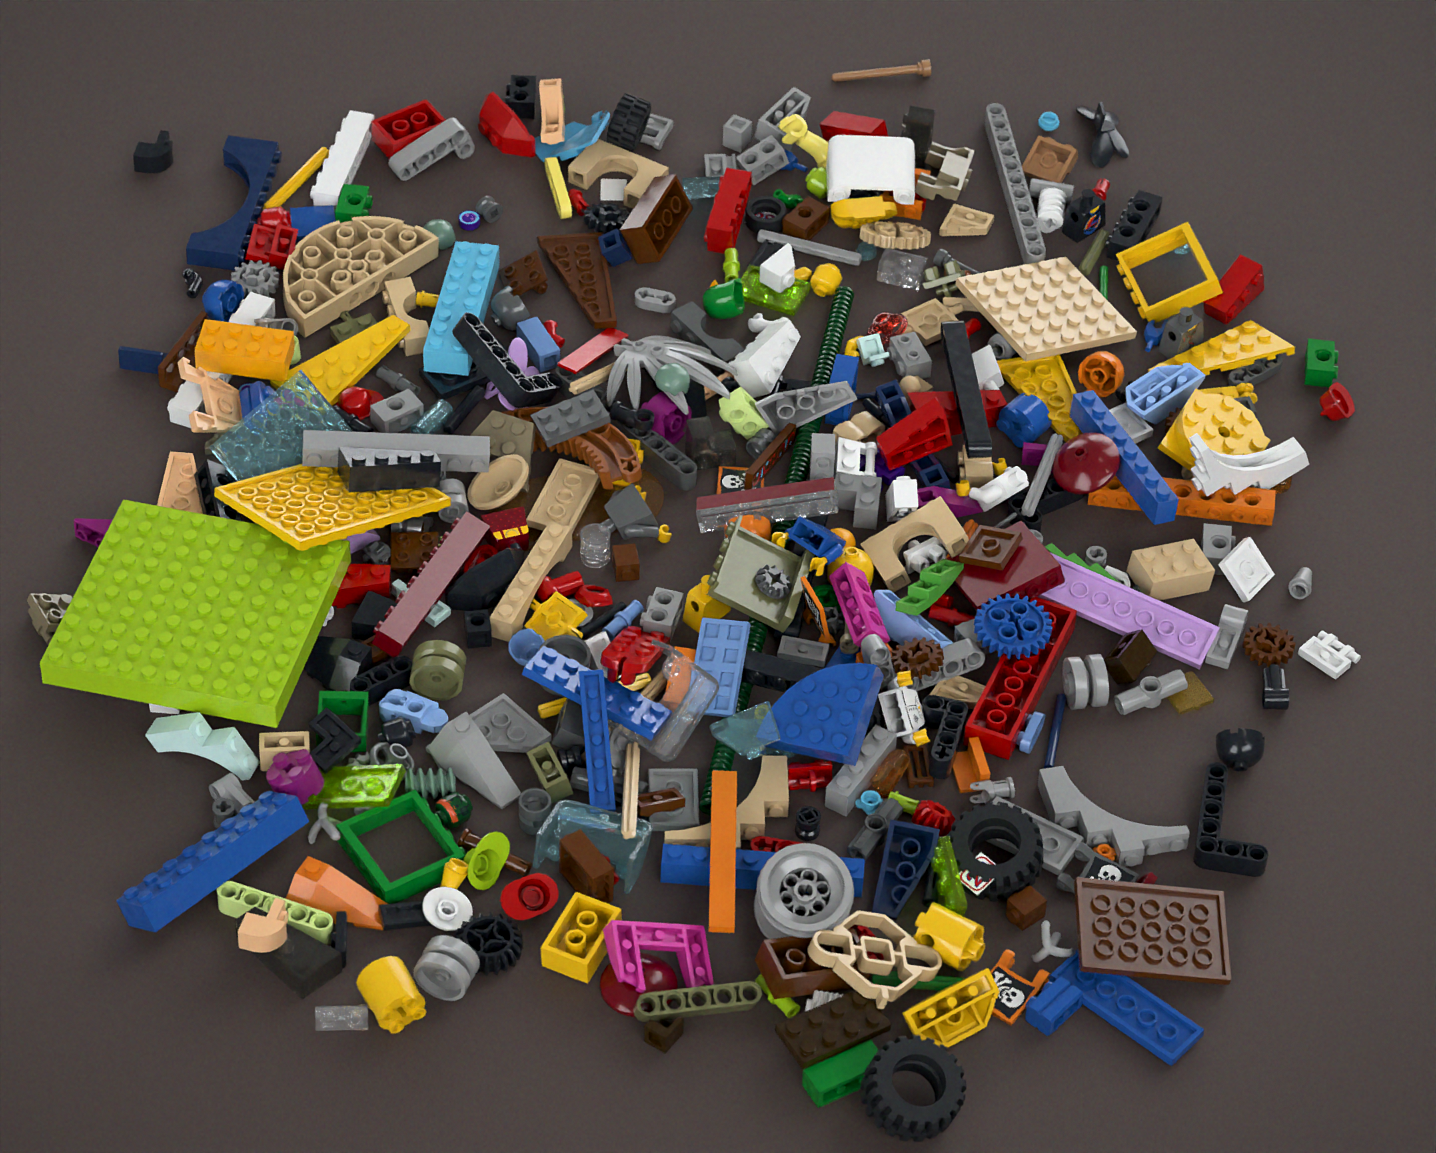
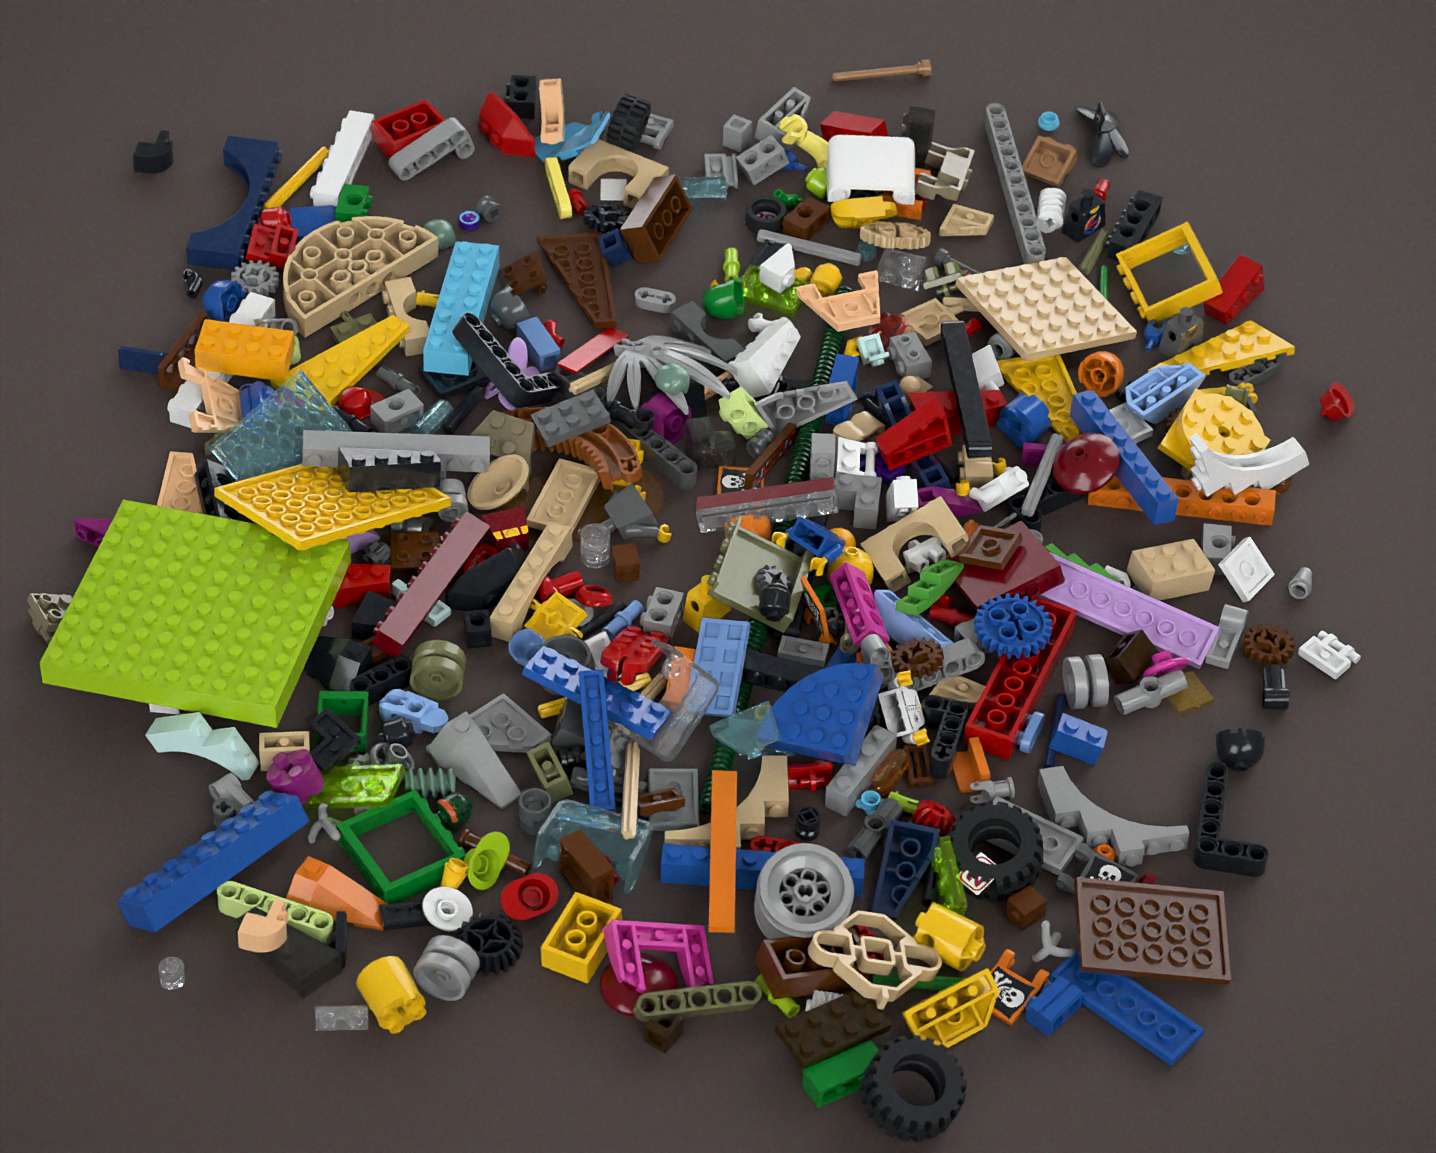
red wedge [704,167,752,254] -> none
light grey axle [1029,178,1074,204] -> none
light grey bush [1085,546,1107,567] -> none
green brick [1304,338,1338,387] -> none
none -> clear wheel [158,957,185,990]
none -> black head [758,584,791,622]
none -> light nougat wing [796,270,880,332]
none -> blue brick [1049,713,1108,765]
none -> dark pink piece [1143,650,1189,678]
none -> olive bush [1225,384,1249,407]

